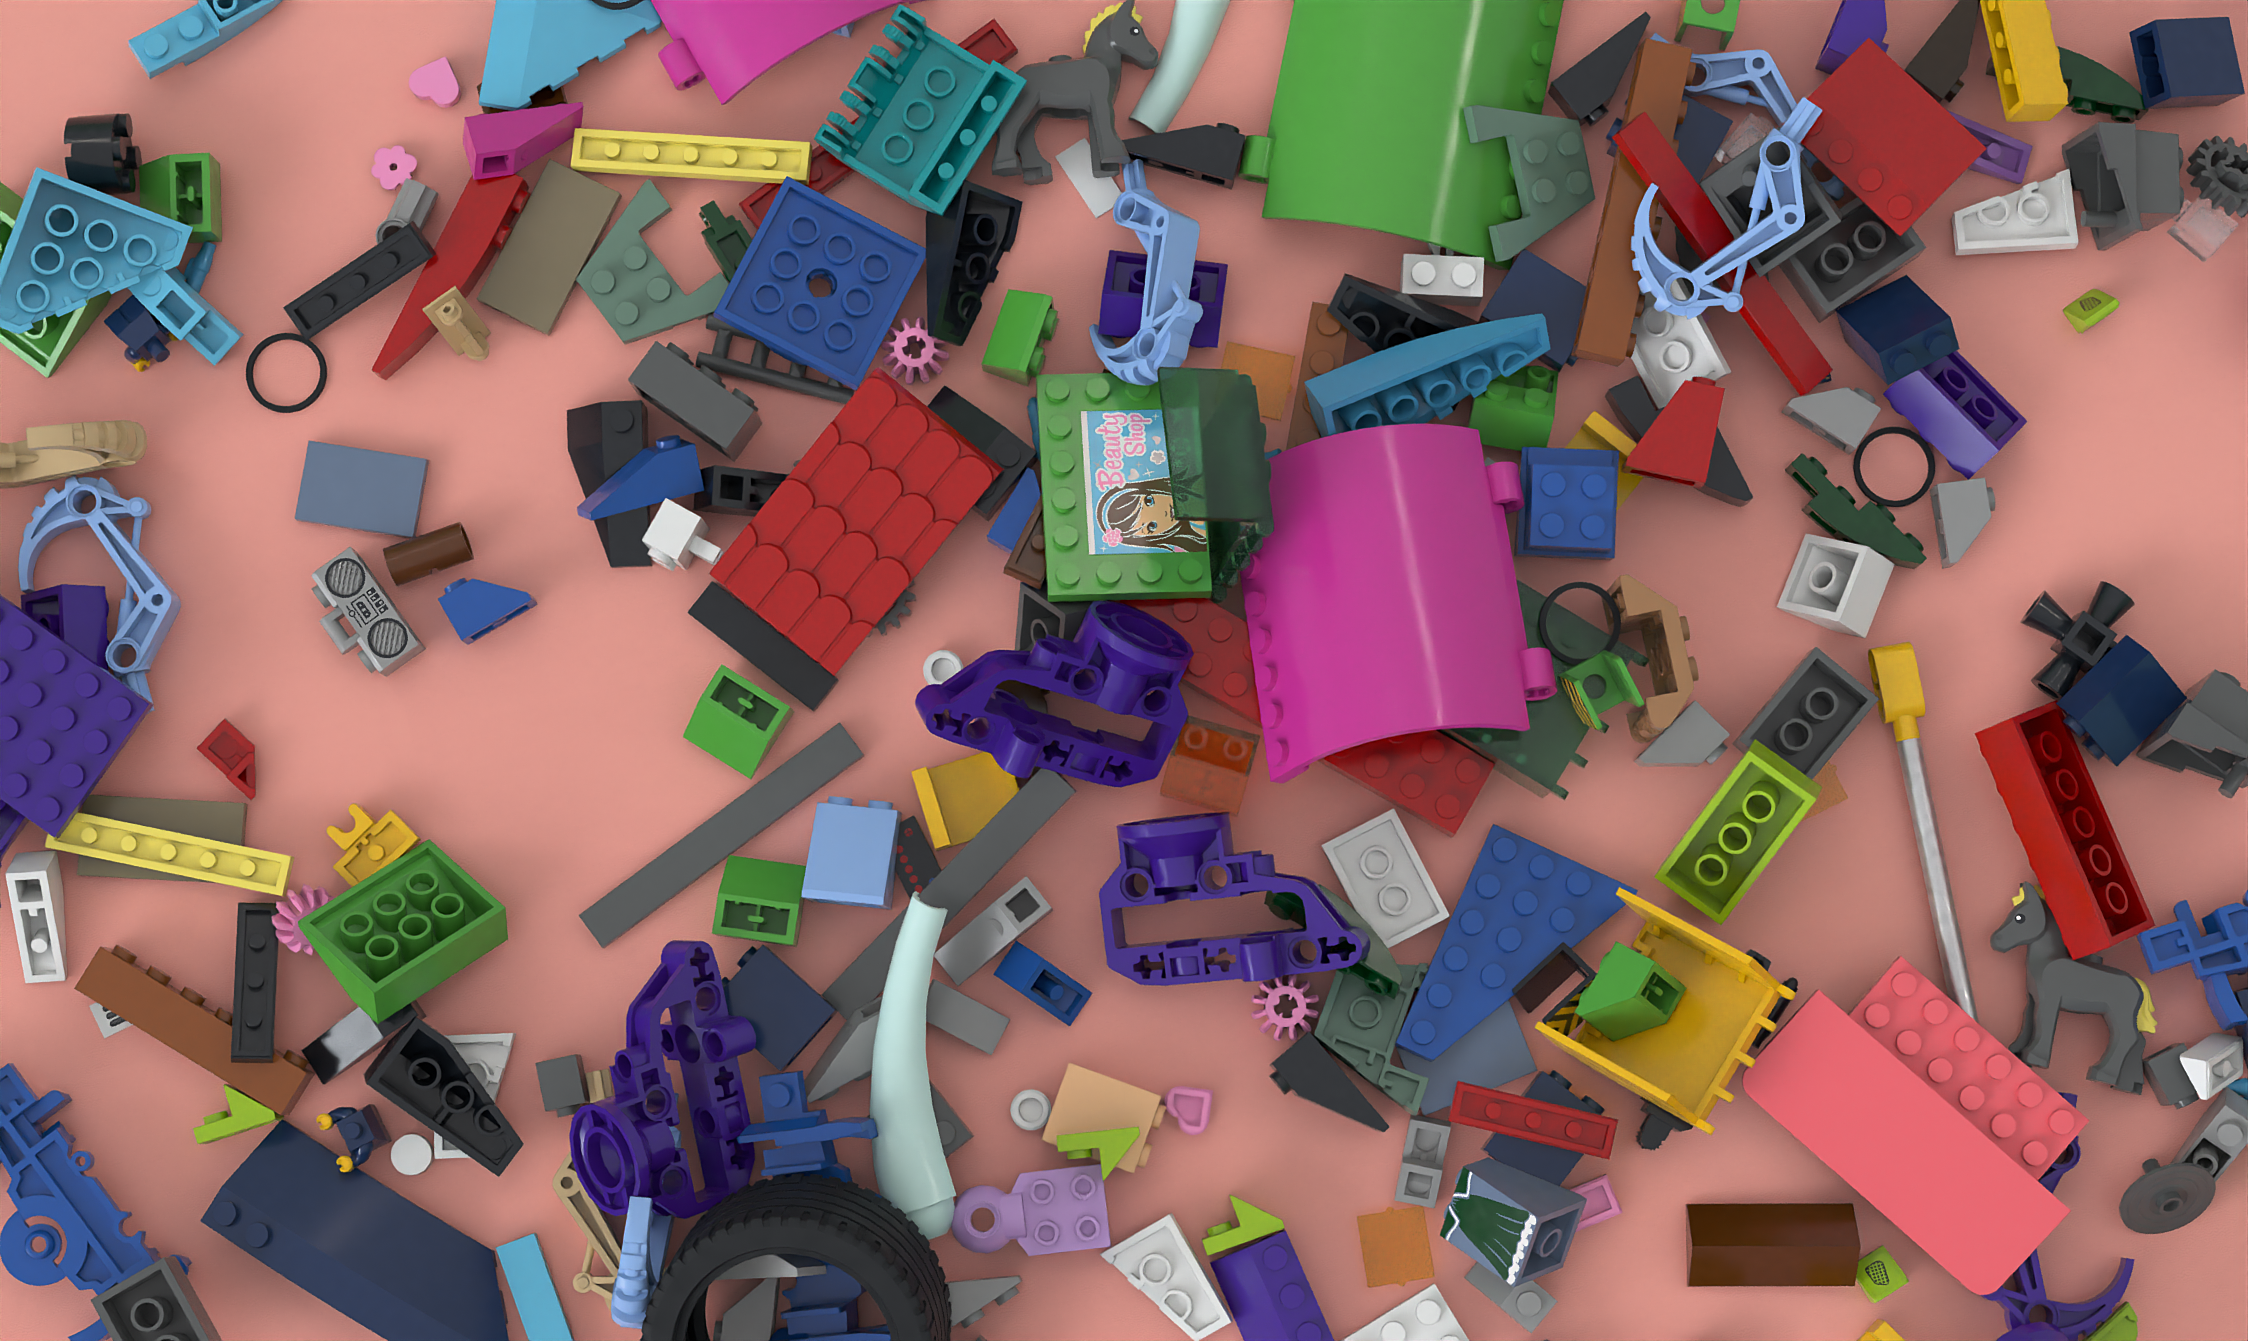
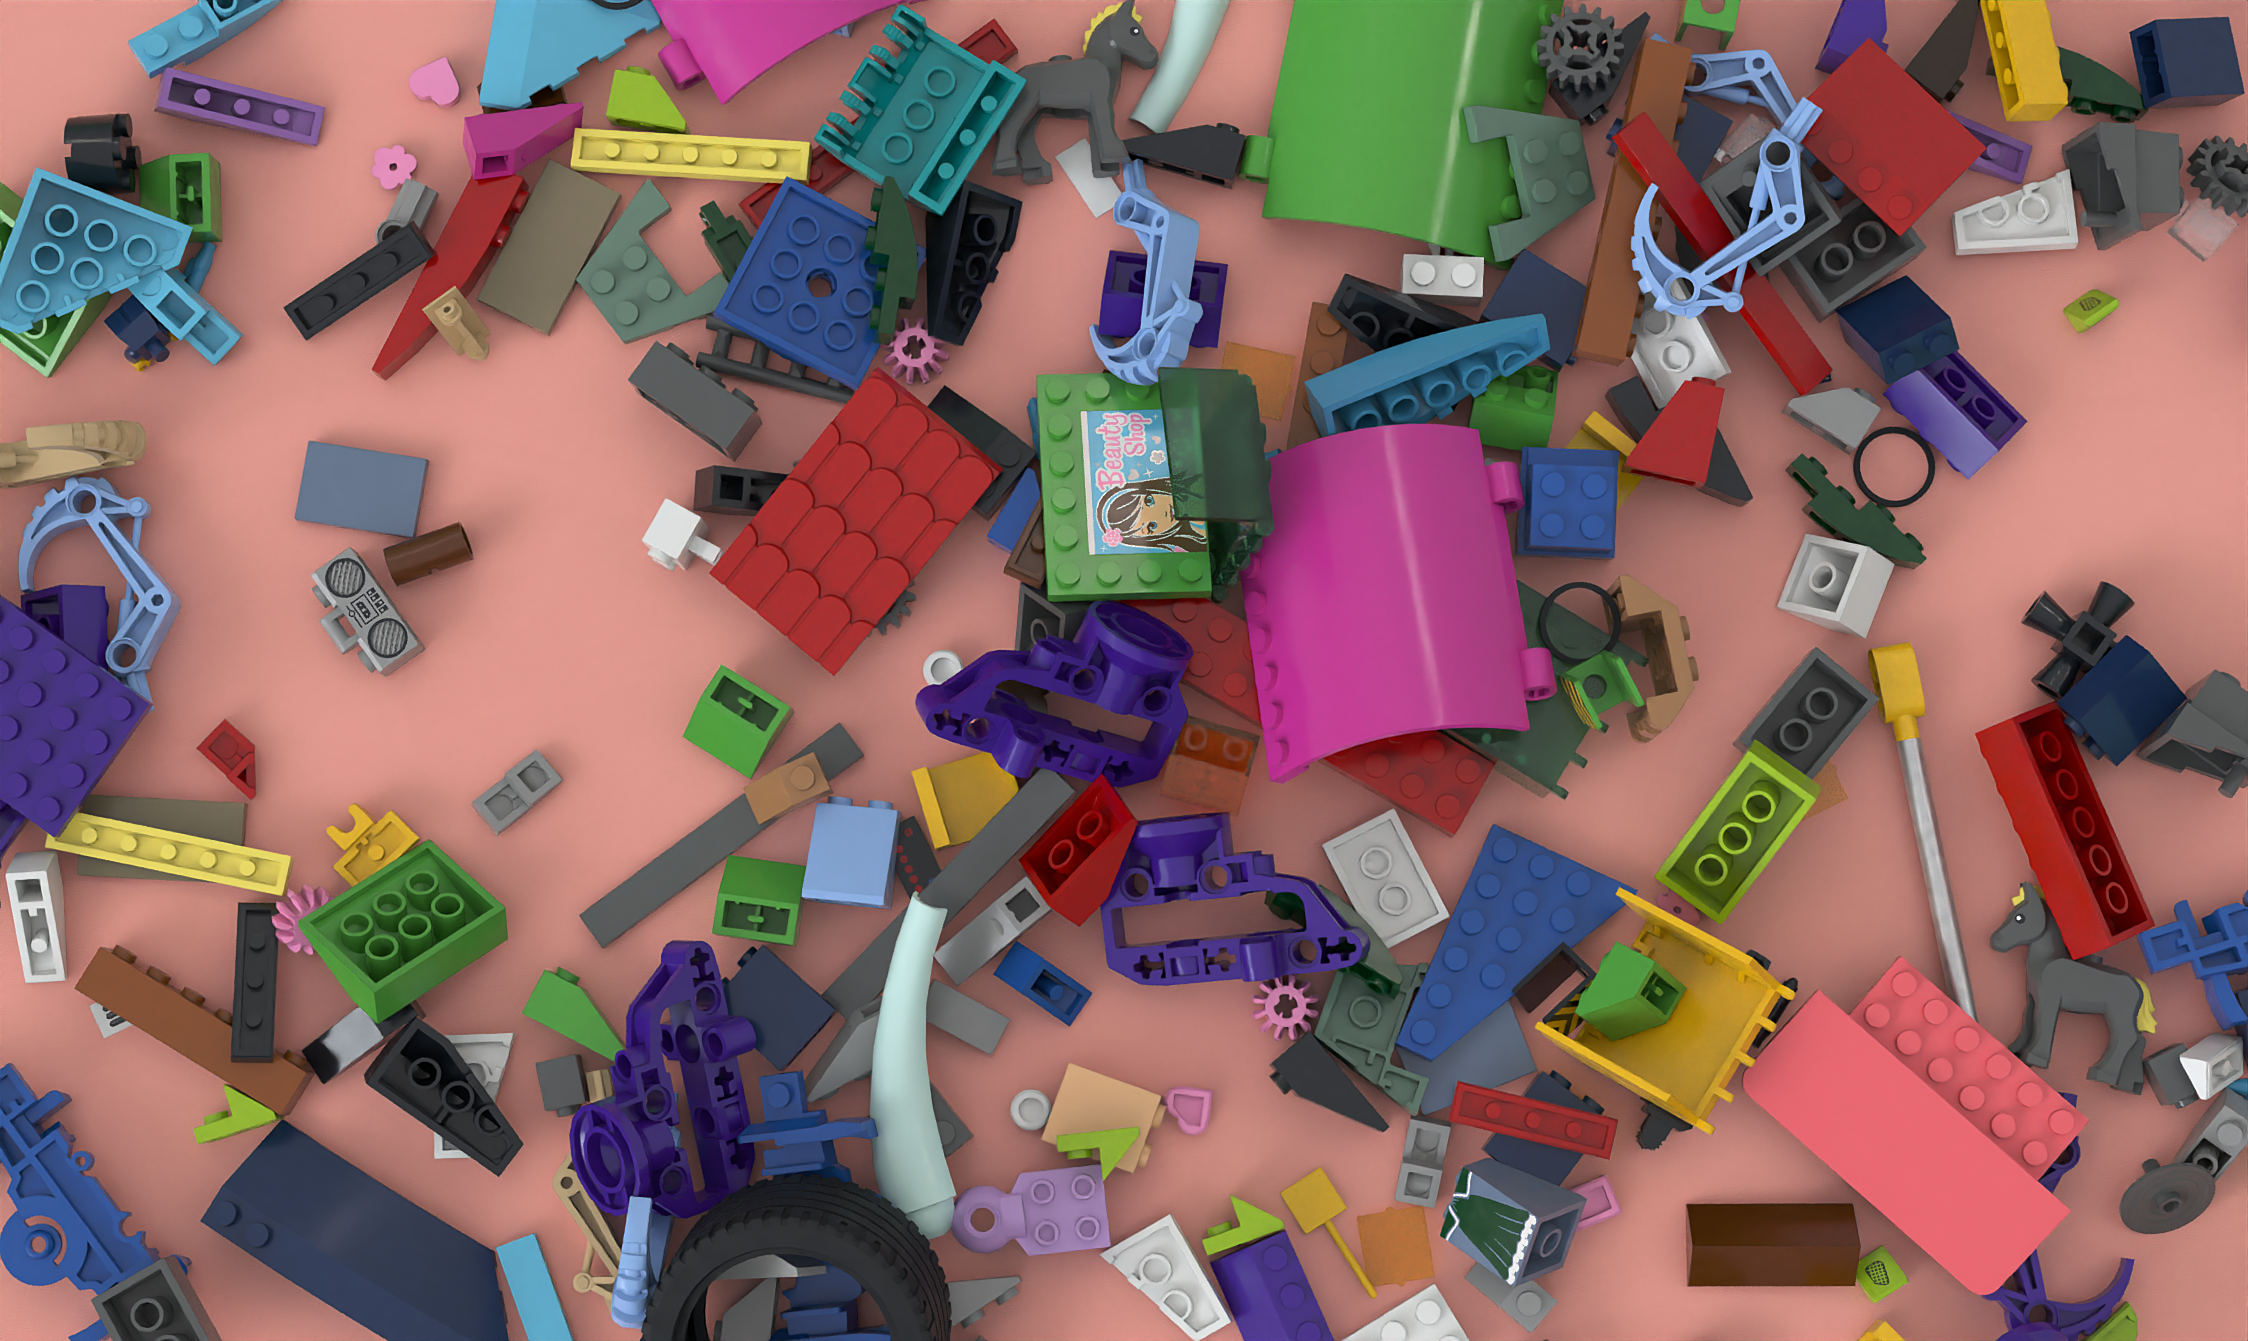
black piece [246,333,327,413] -> none
dark blue piece [316,1104,392,1172] -> none
white tile [391,1134,434,1175] -> none
blue slope [438,578,538,645] -> none
black wedge [567,400,652,568] -> none
blue slope [577,435,704,521] -> none
black tile [687,581,839,712] -> none
bright green slope [981,289,1059,387] -> none
light grey slope [1634,700,1730,767] -> none
light grey slope [1930,477,1995,569] -> none
none -> medium lavender slope [154,67,325,146]
none -> light grey slope [472,749,563,836]
none -> bright green slope [522,967,626,1062]
none -> lime slope [606,66,690,135]
none -> medium nougat slope [743,752,834,826]
none -> dark green slope [864,176,918,345]
none -> red slope [1018,773,1138,927]
none -> yellow piece [1280,1167,1378,1299]
none -> dark grey gear [1537,4,1624,92]
none -> bright pink plant [1657,889,1701,926]

